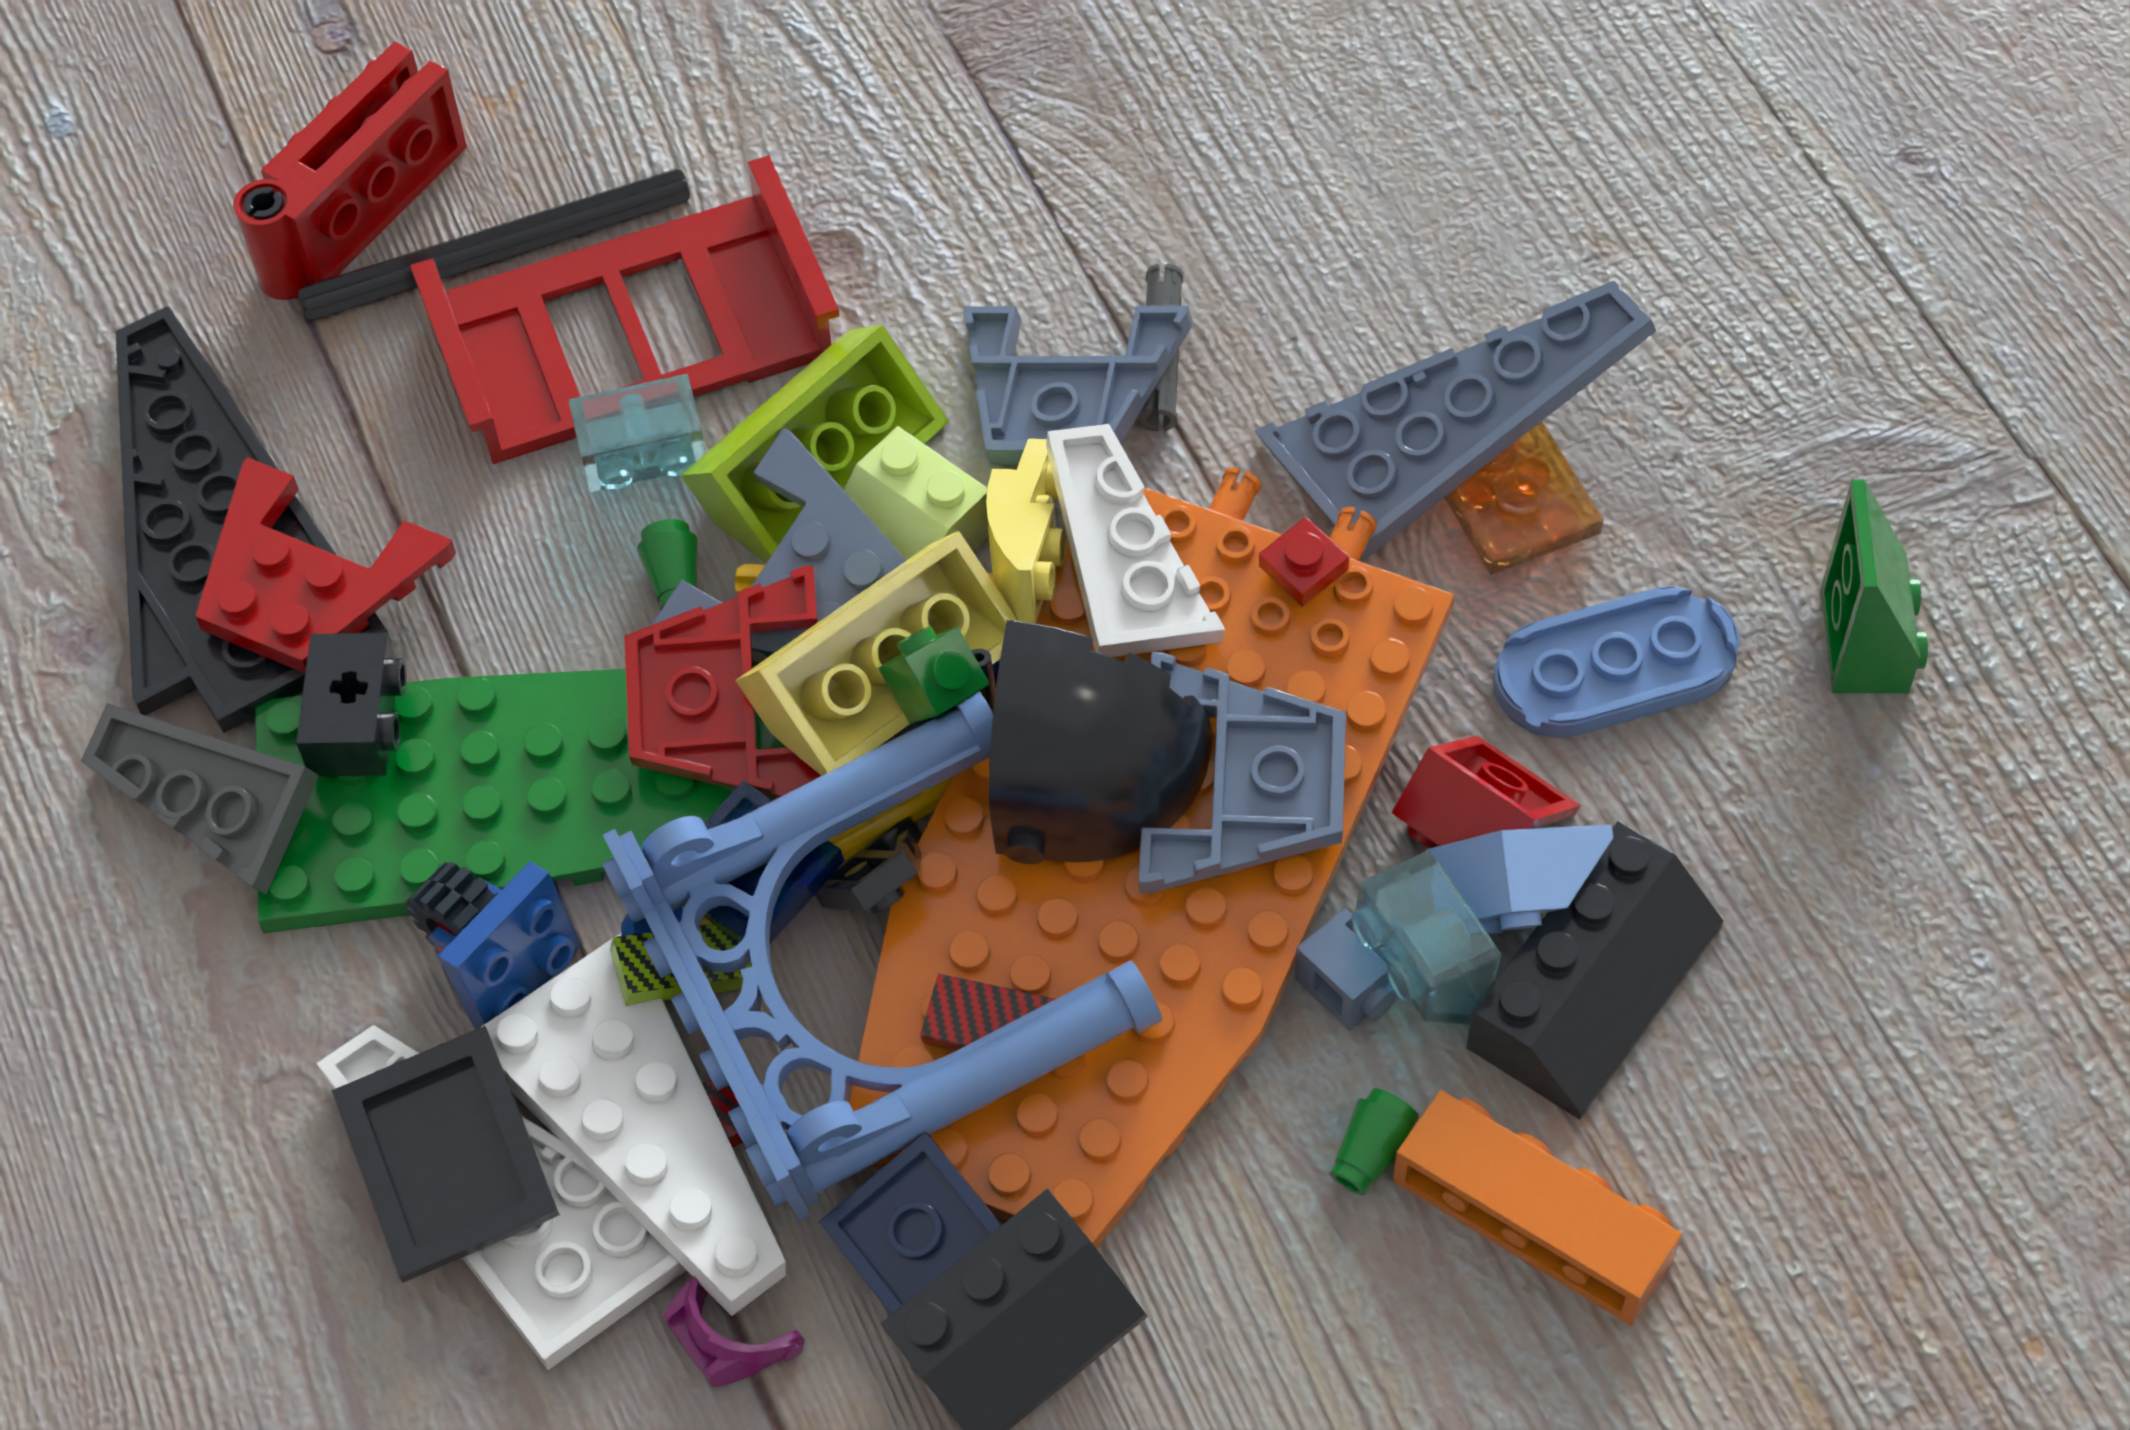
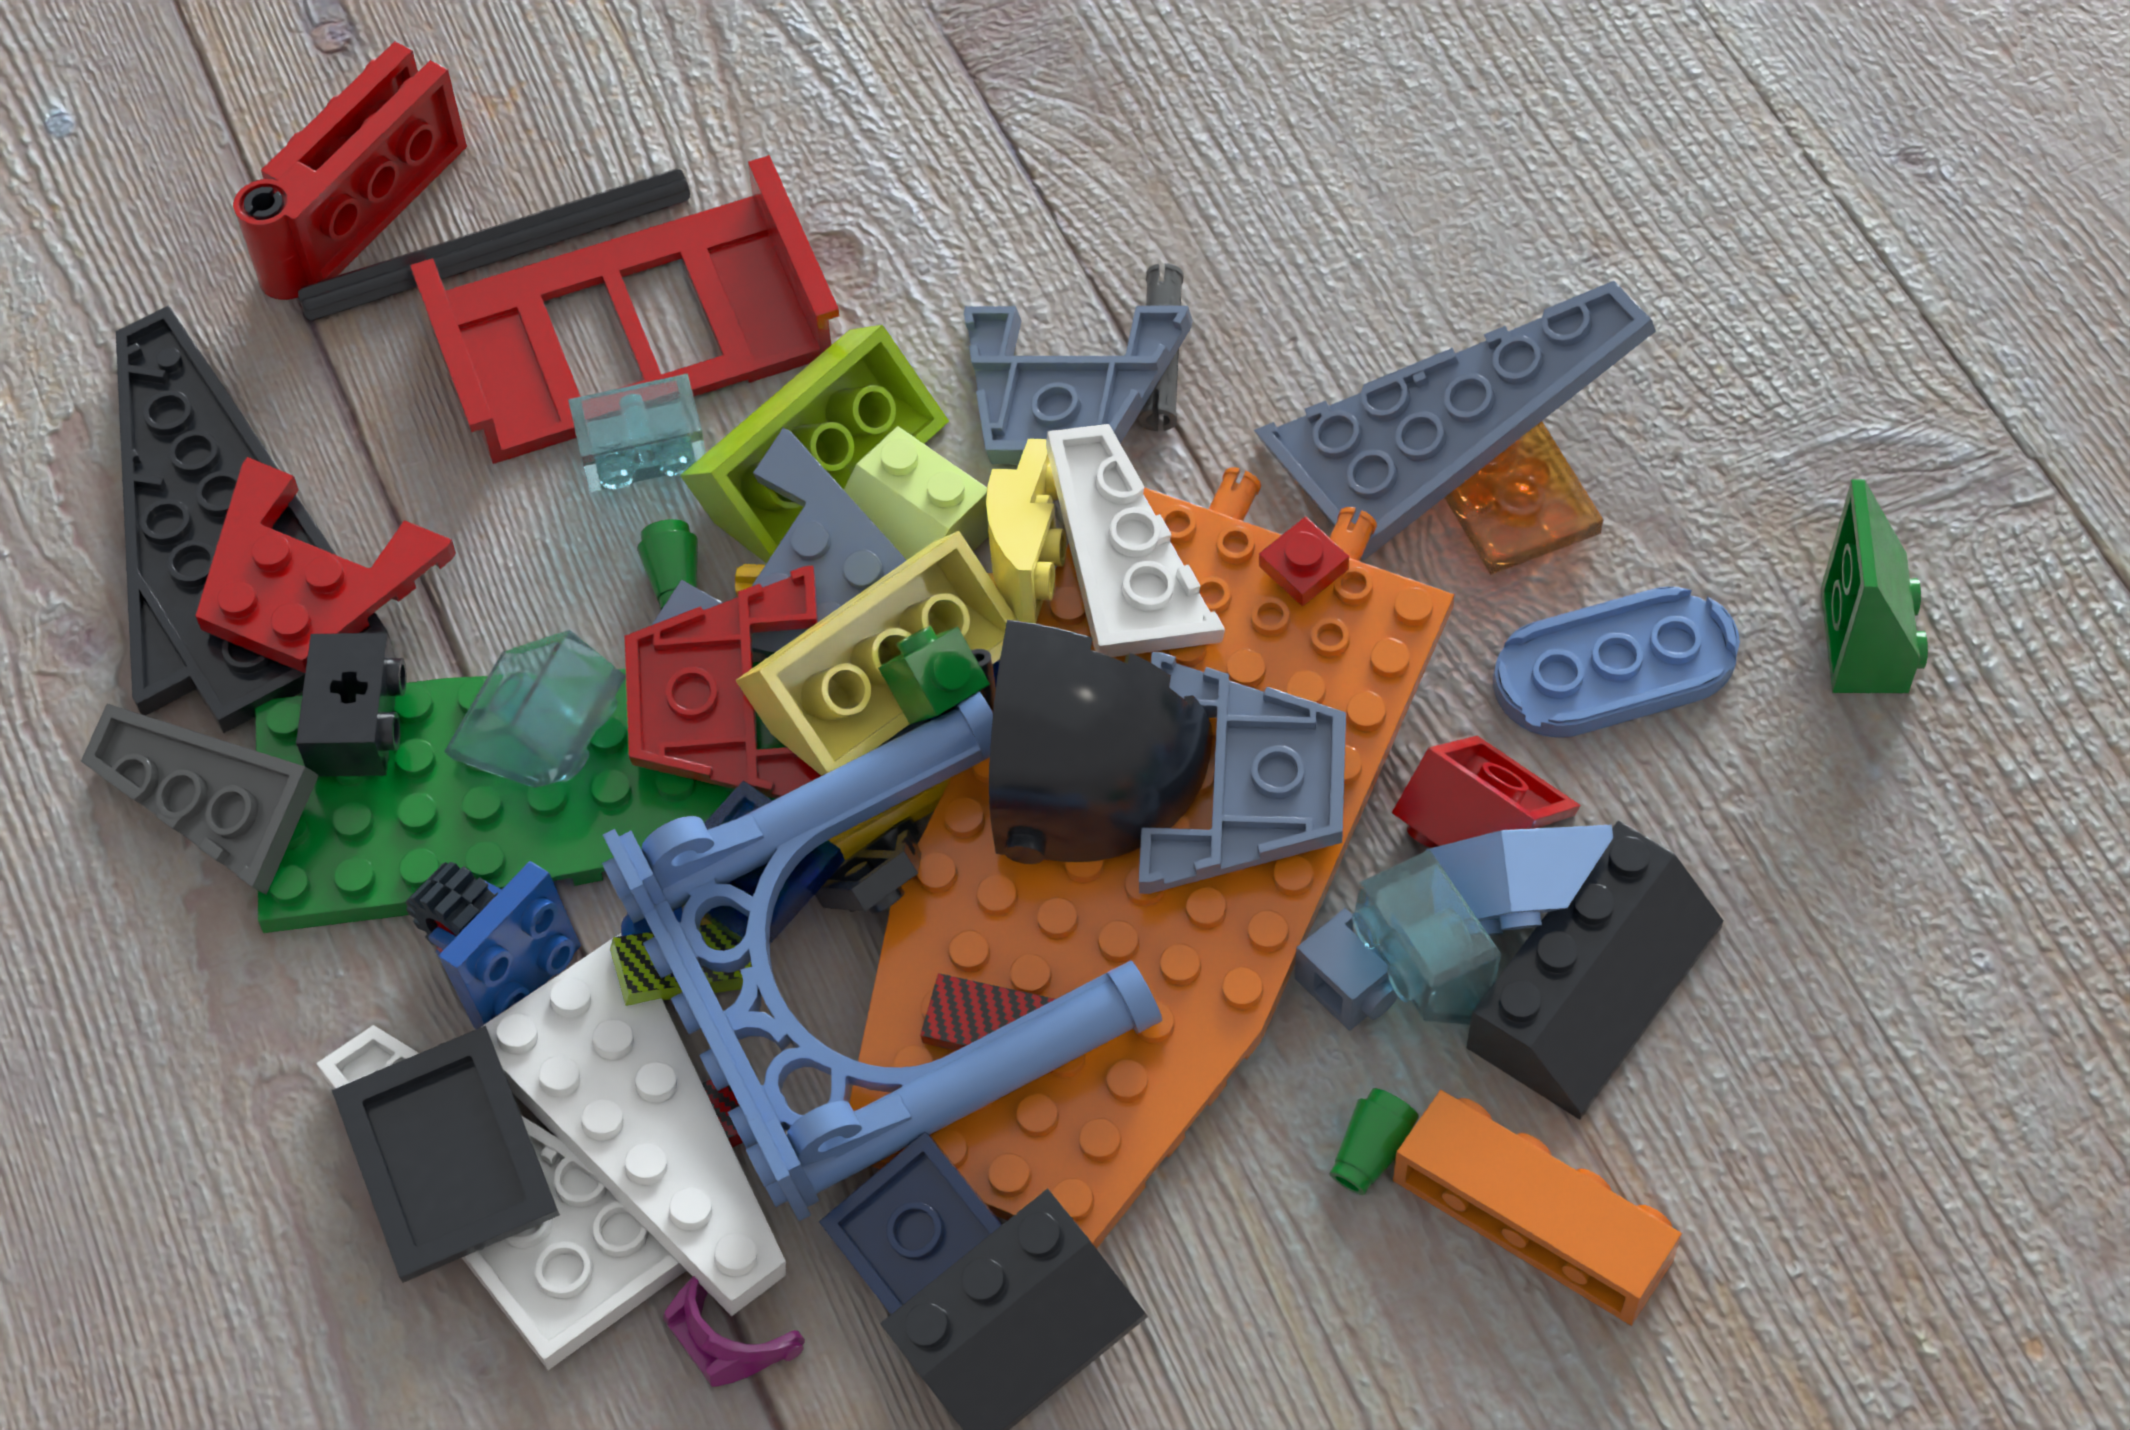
none -> clear light blue slope [444,630,626,788]

